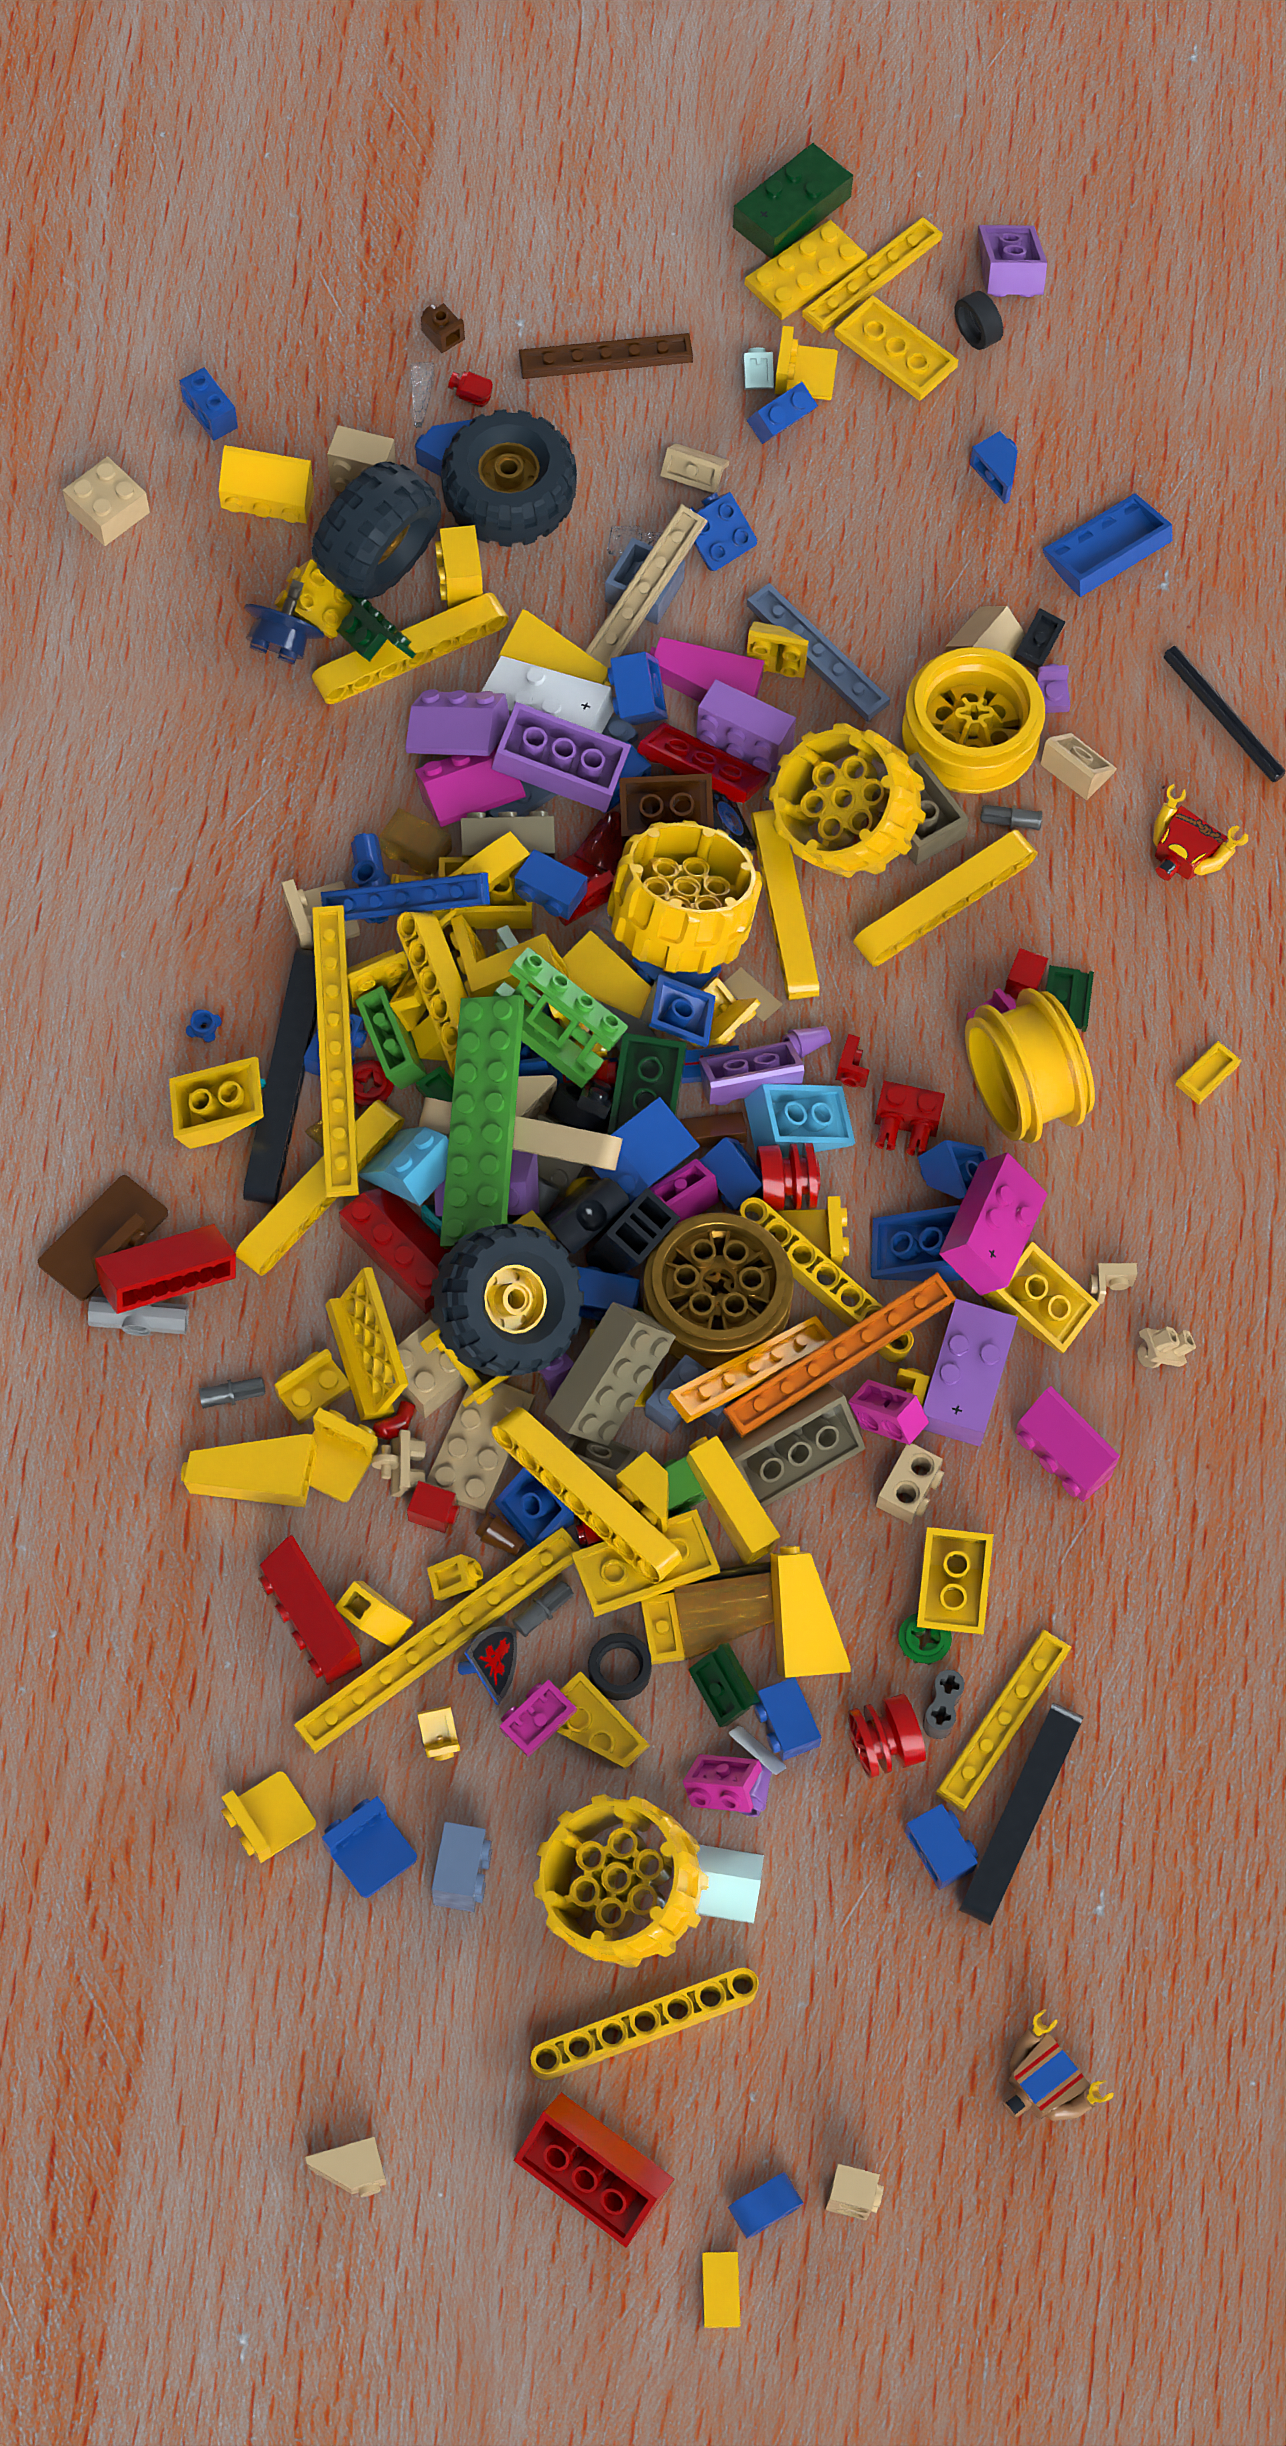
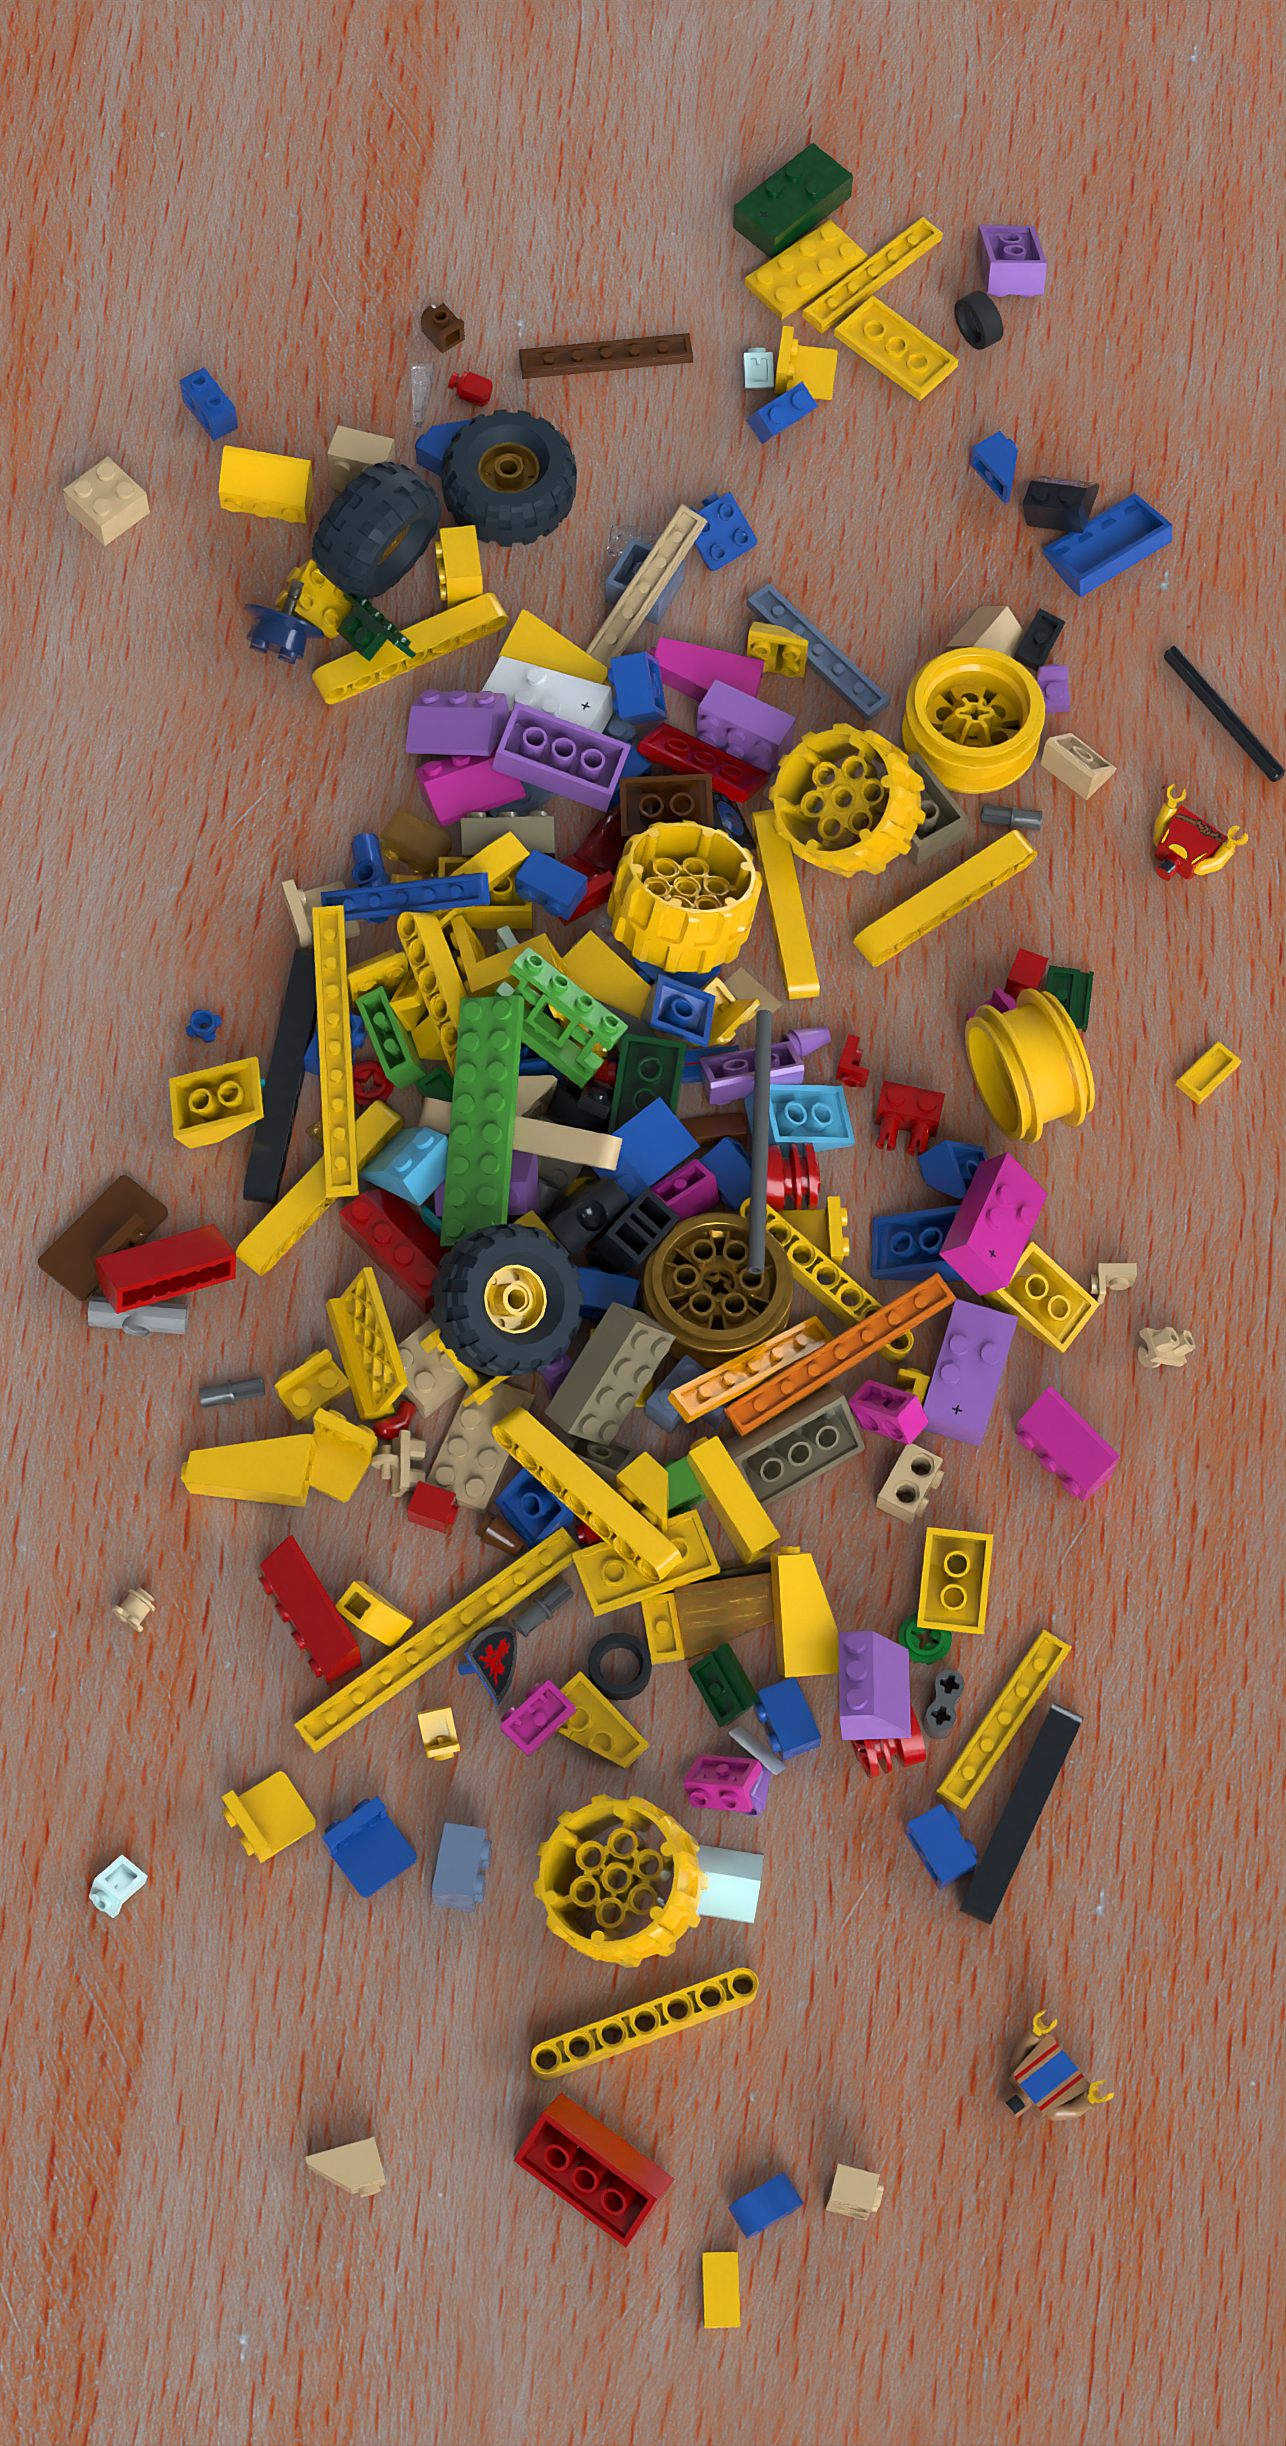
yellow bracket [427,1554,483,1601] -> none
tan panel [660,443,729,493] -> none
none -> light aqua bracket [89,1855,147,1918]
none -> tan brick [111,1588,155,1632]
none -> dark grey piece [748,1010,772,1274]
none -> medium lavender slope [839,1631,911,1740]
none -> black slope [1022,476,1100,533]

